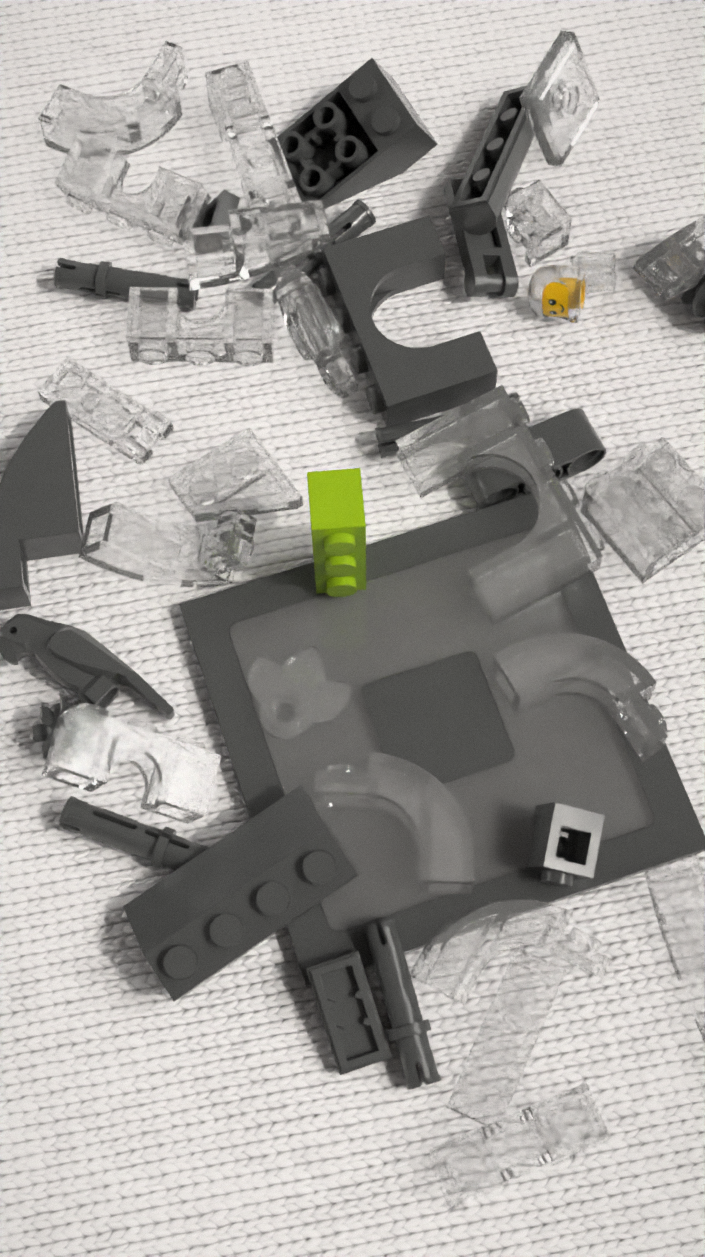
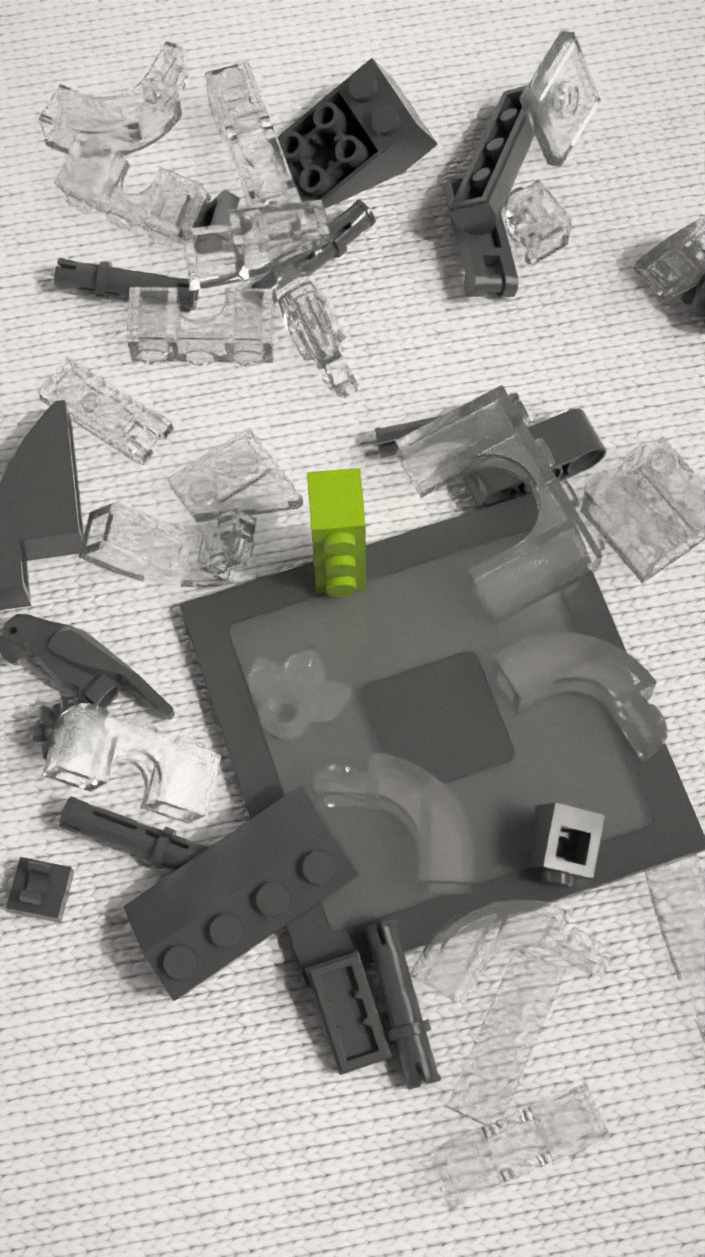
dark grey arch [317,215,498,427] -> none
clear piece [527,251,617,323] -> none
none -> dark grey tile [6,857,75,923]

